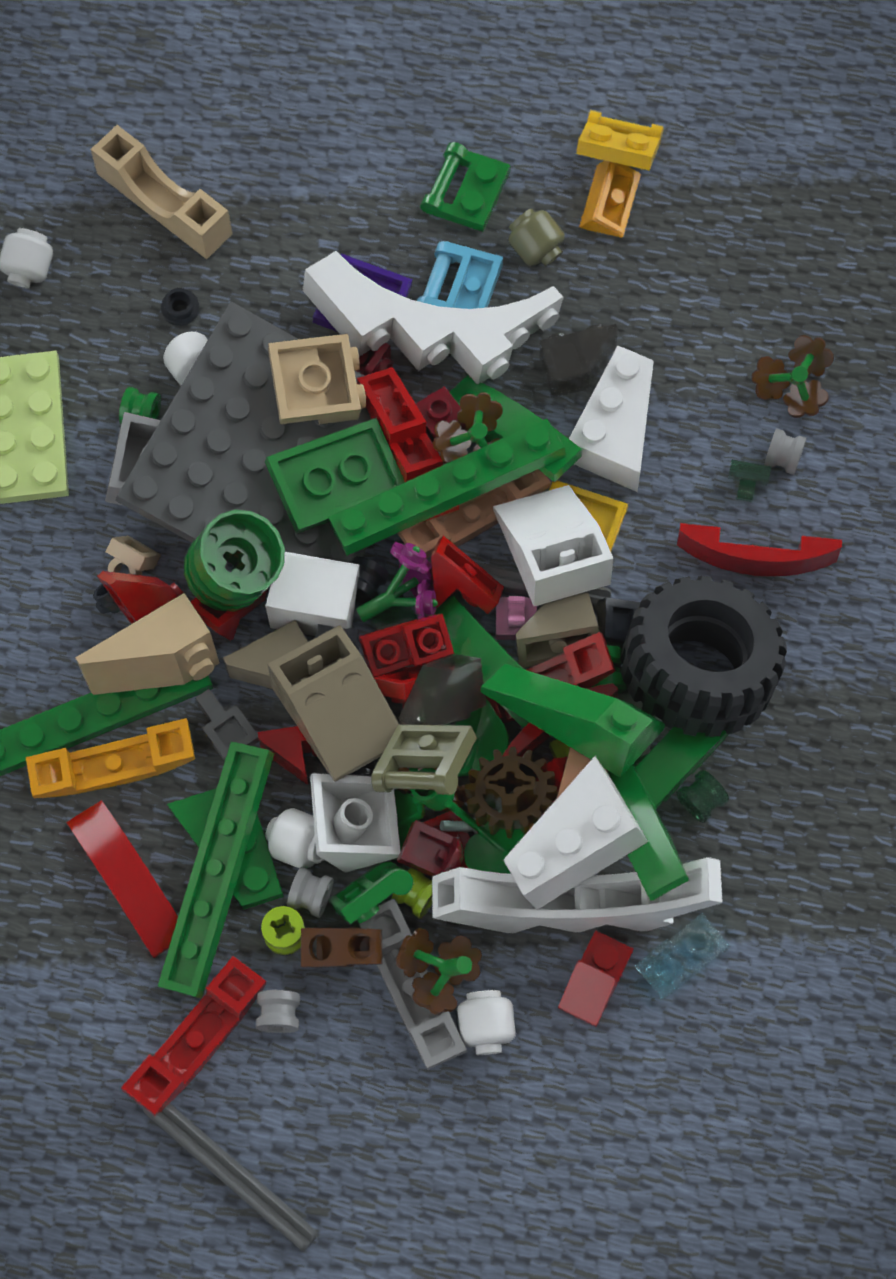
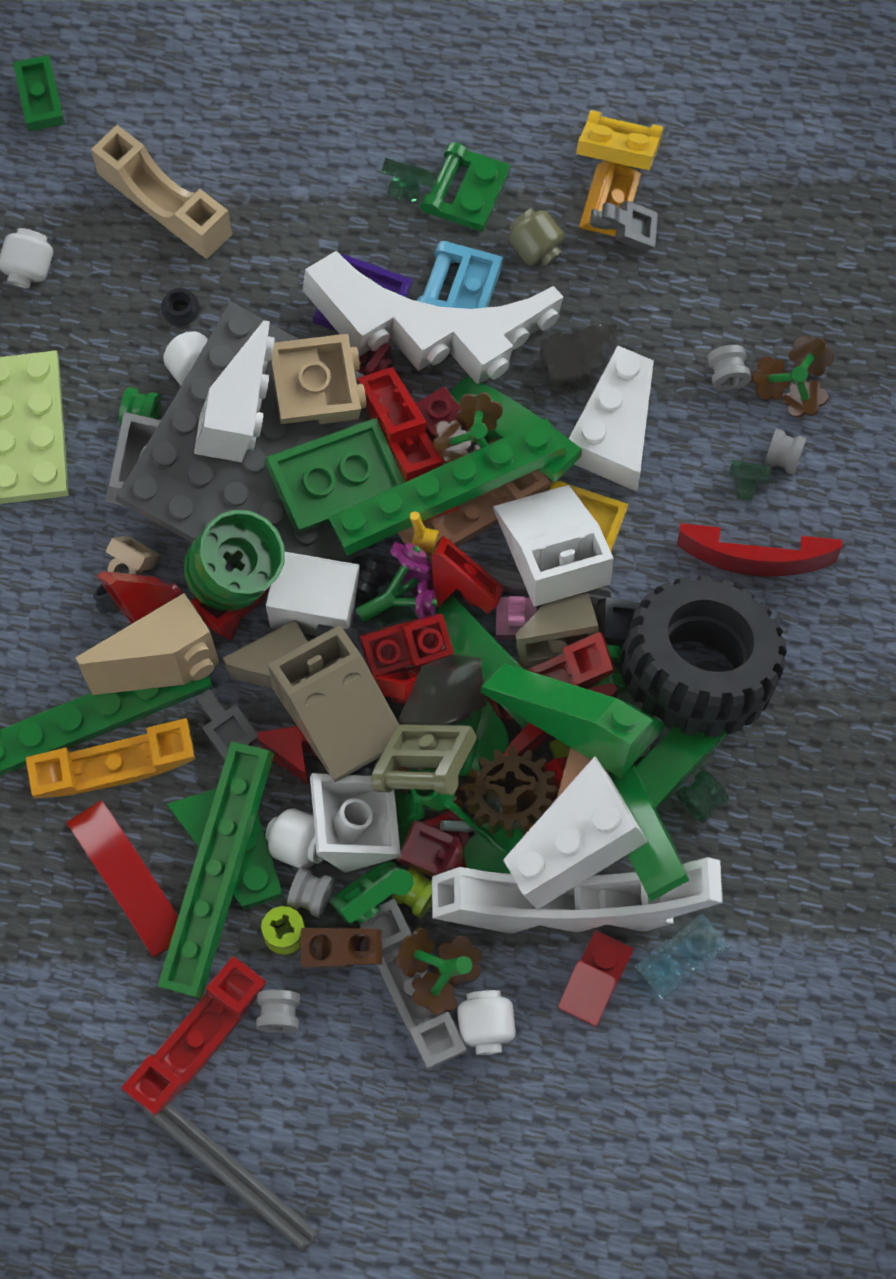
none -> green plate [13,55,65,132]
none -> white slope [194,321,275,463]
none -> clear green tile [381,158,436,202]
none -> yellow hand [410,511,439,554]
none -> dark grey plate [590,201,658,251]
none -> light grey wheel [707,345,751,391]

